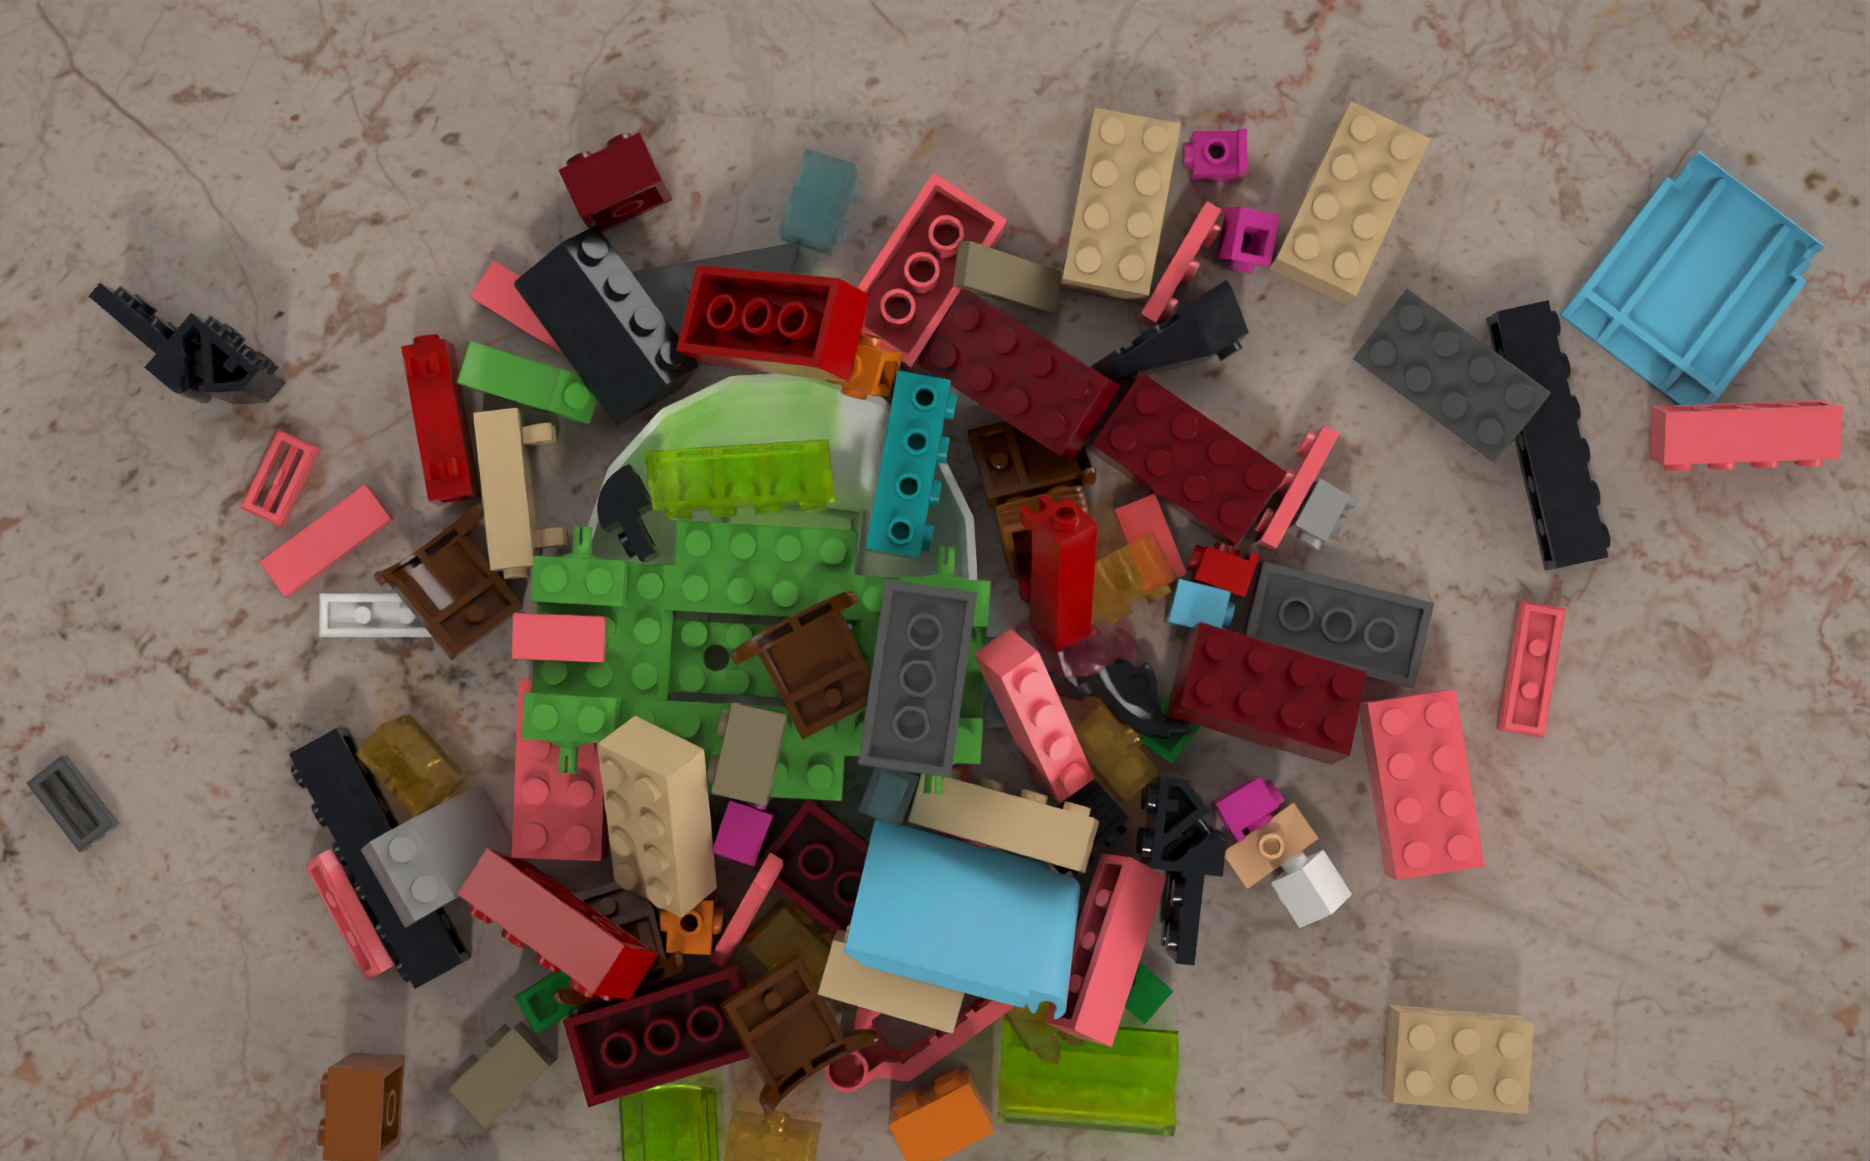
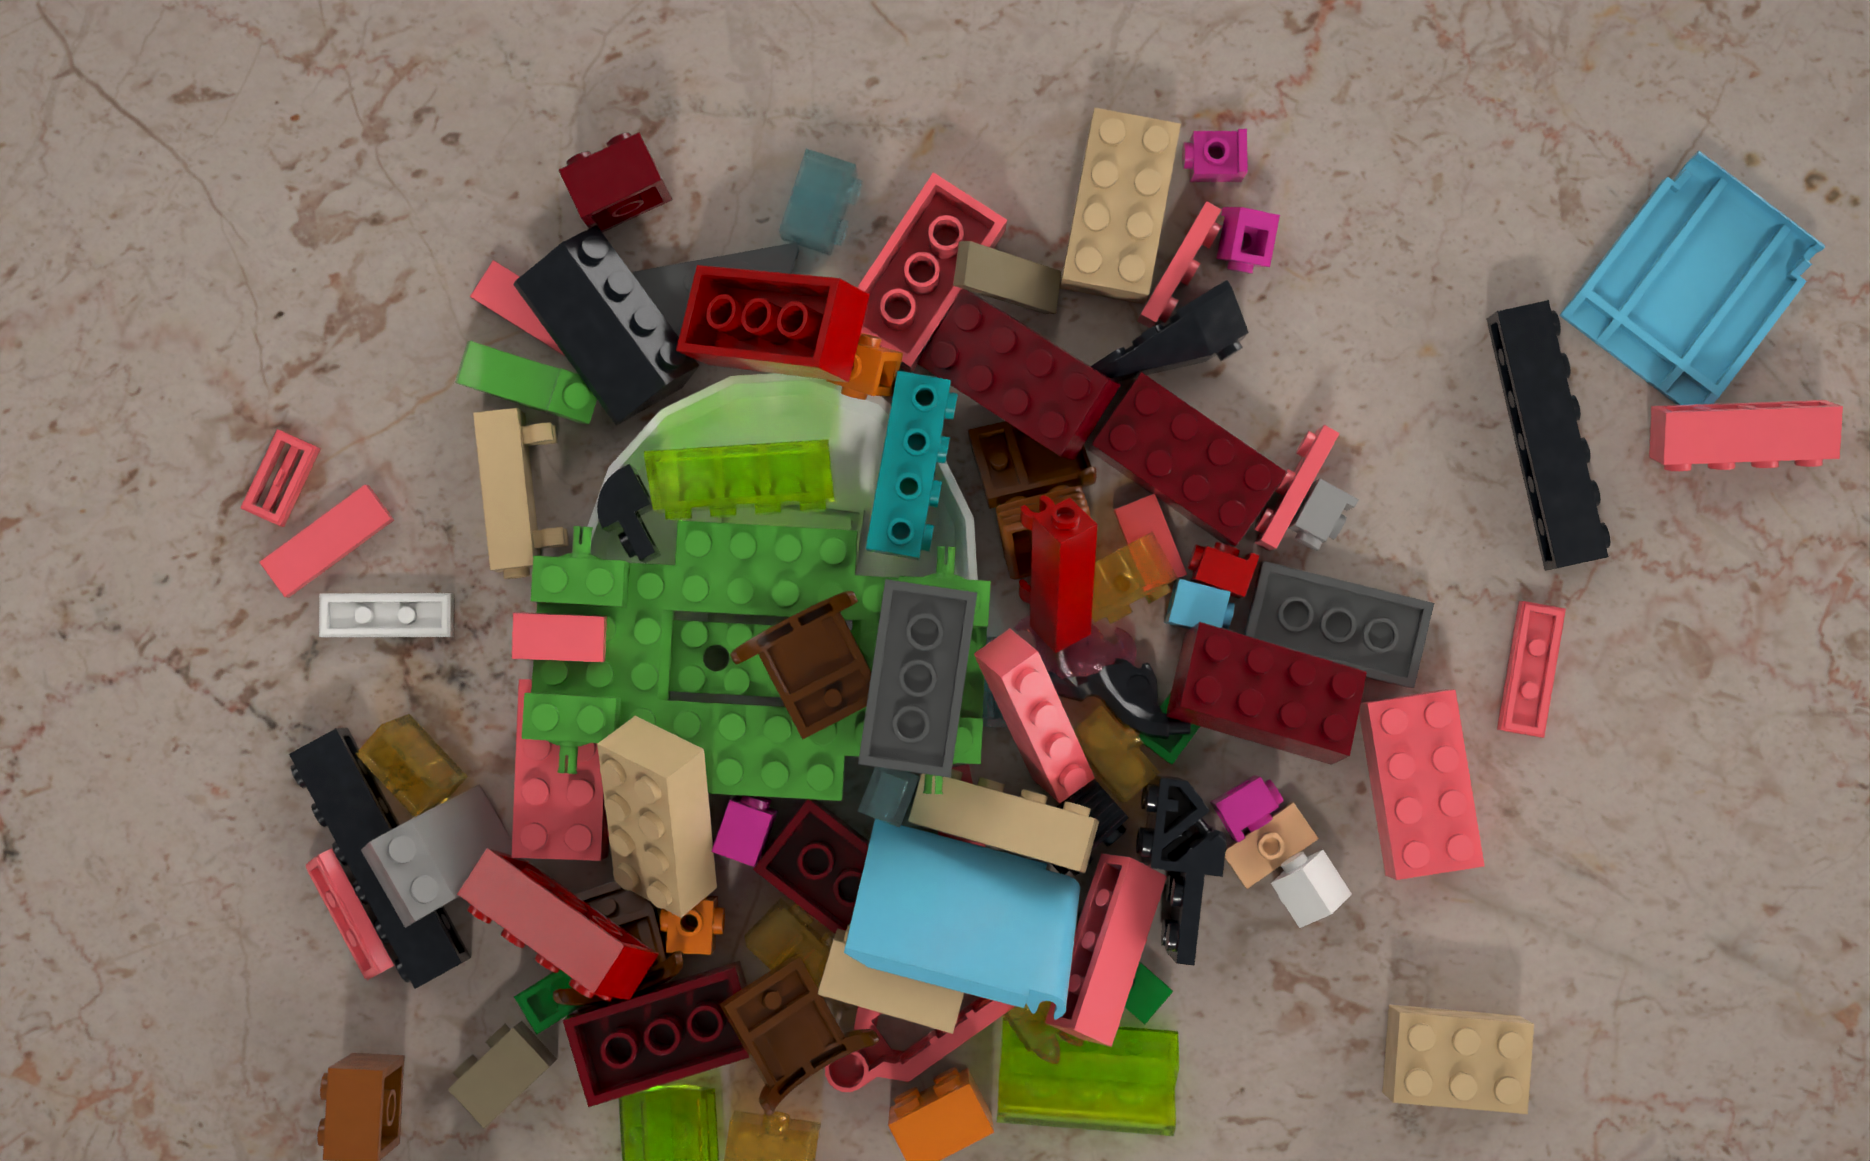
dark grey tile [26,755,120,852] -> none
black piece [88,283,286,405] -> none
reddish brown piece [374,503,523,660] -> none
red brick [401,334,481,505] -> none
dark tan brick [707,702,789,806] -> none
coral tile [709,853,784,968] -> none
tan brick [1269,101,1430,305] -> none
dark grey plate [1353,288,1551,464] -> none

